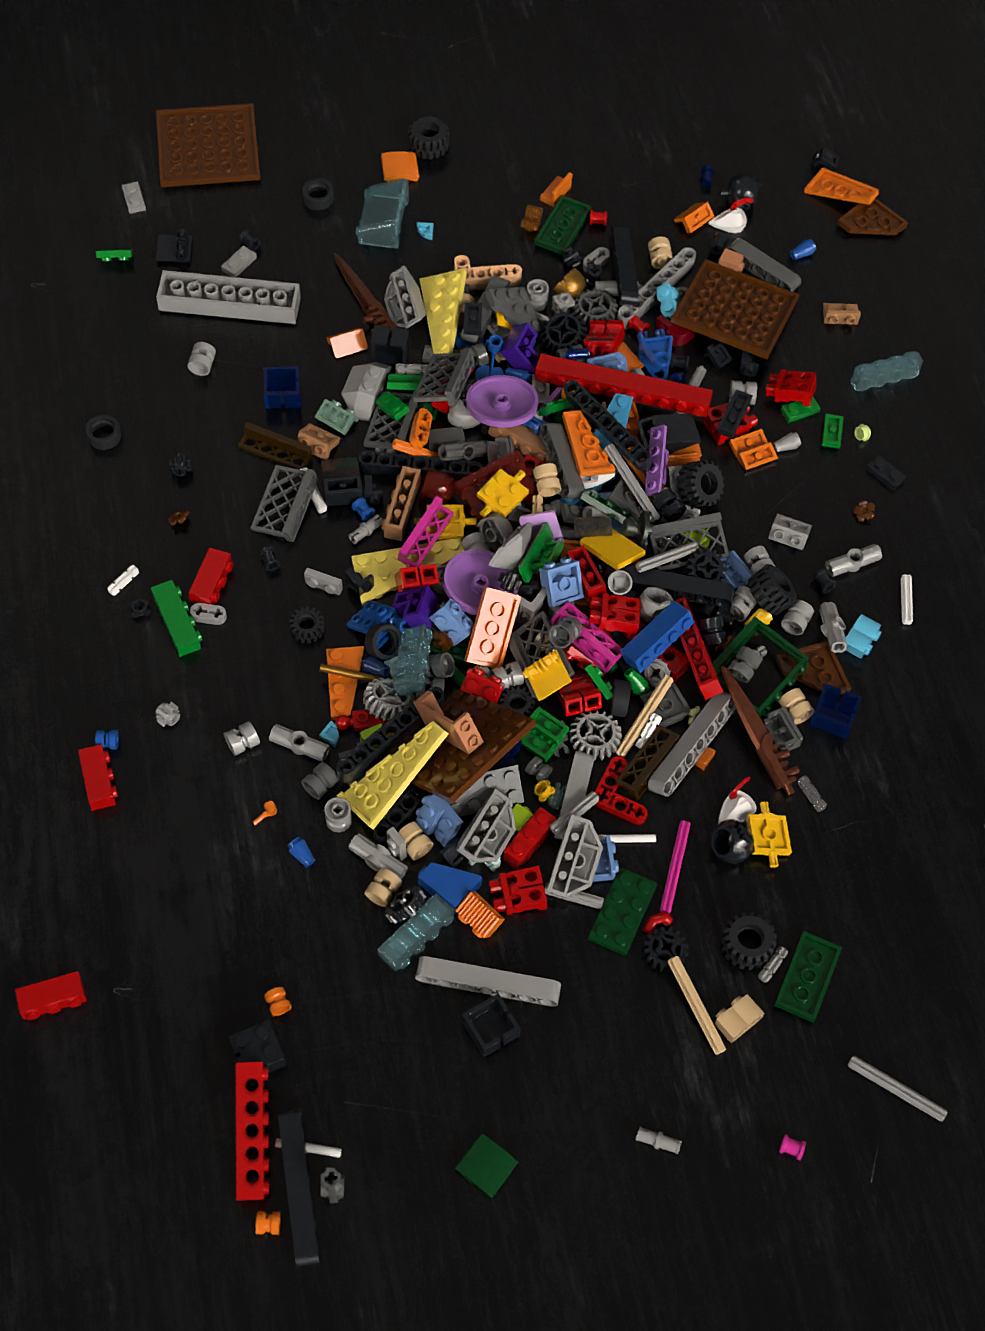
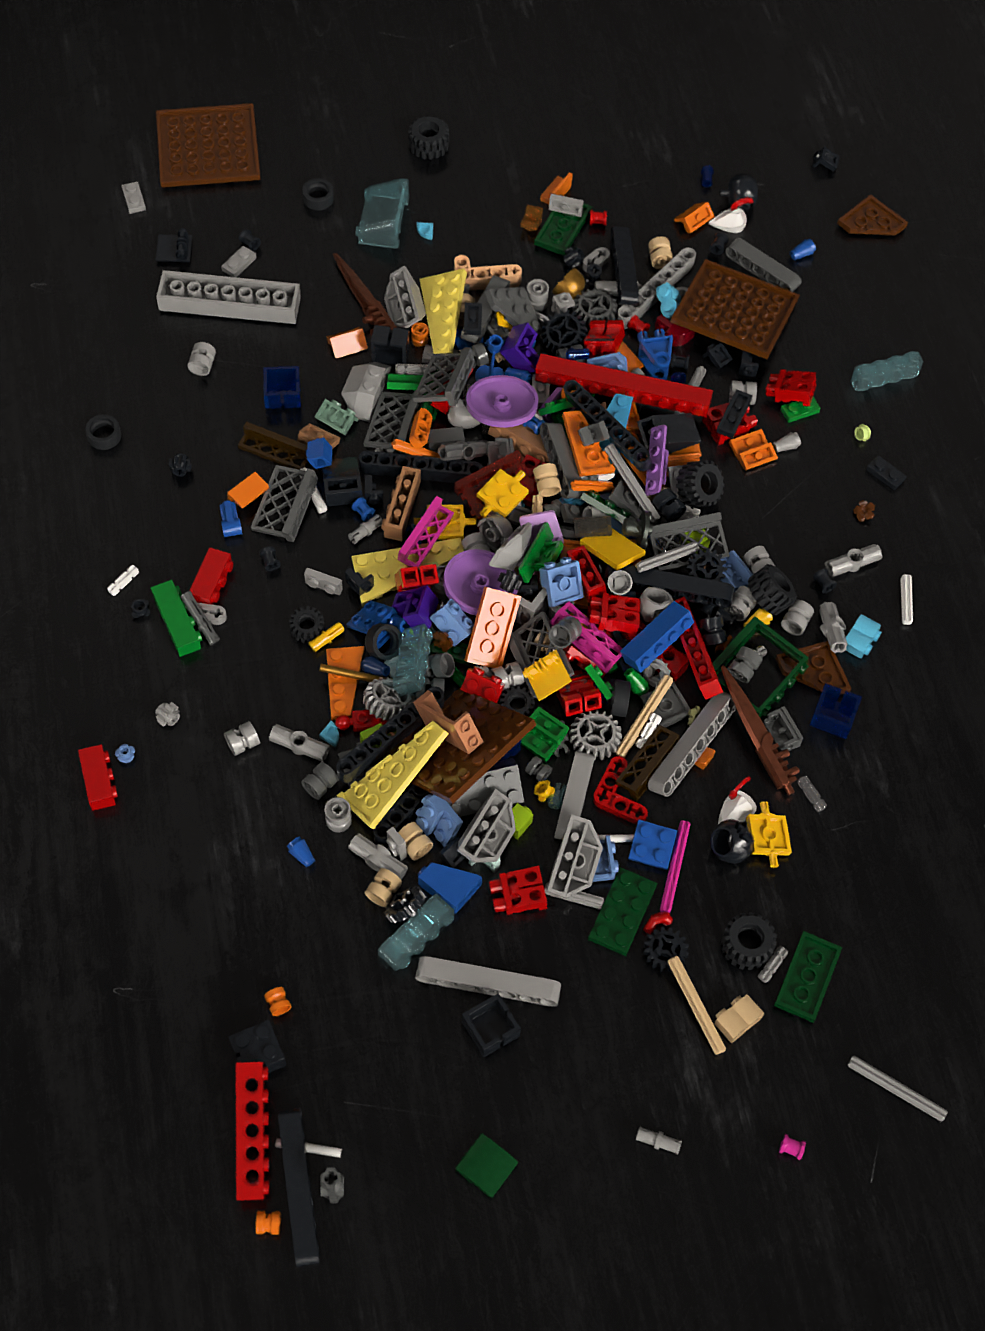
red brick [15,971,87,1020] -> none
blue wheel [95,730,119,749] -> none
green plate [96,249,133,261] -> none
reddish brown plant [168,509,189,526] -> none
orange hand [252,801,277,826] -> none
green plate [374,391,410,421] -> none
orange slope [381,151,419,183] -> none
clear red piece [418,470,457,505] -> none
orange brick [455,891,505,938] -> none
red brick [503,807,557,870] -> none
light grey axle [550,792,599,835] -> none
nougat brick [718,248,745,272] -> none
light grey bracket [769,513,812,550] -> none
tan wheel [779,688,815,725] -> none
orange wing [804,167,879,205] -> none
medium nougat bracket [822,303,861,325] -> none
green plate [822,414,843,449] -> none
none -> medium blue plate [115,744,135,763]
none -> dark grey pin [180,591,220,645]
none -> blue piece [220,500,242,537]
none -> orange panel [227,472,269,508]
none -> blue brick [306,437,332,469]
none -> yellow axle [308,622,344,652]
none -> orange wheel [411,322,428,347]
none -> light grey plate [549,194,583,217]
none -> orange axle [570,480,614,492]
none -> dark grey bracket [578,421,610,447]
none -> blue plate [628,820,678,870]

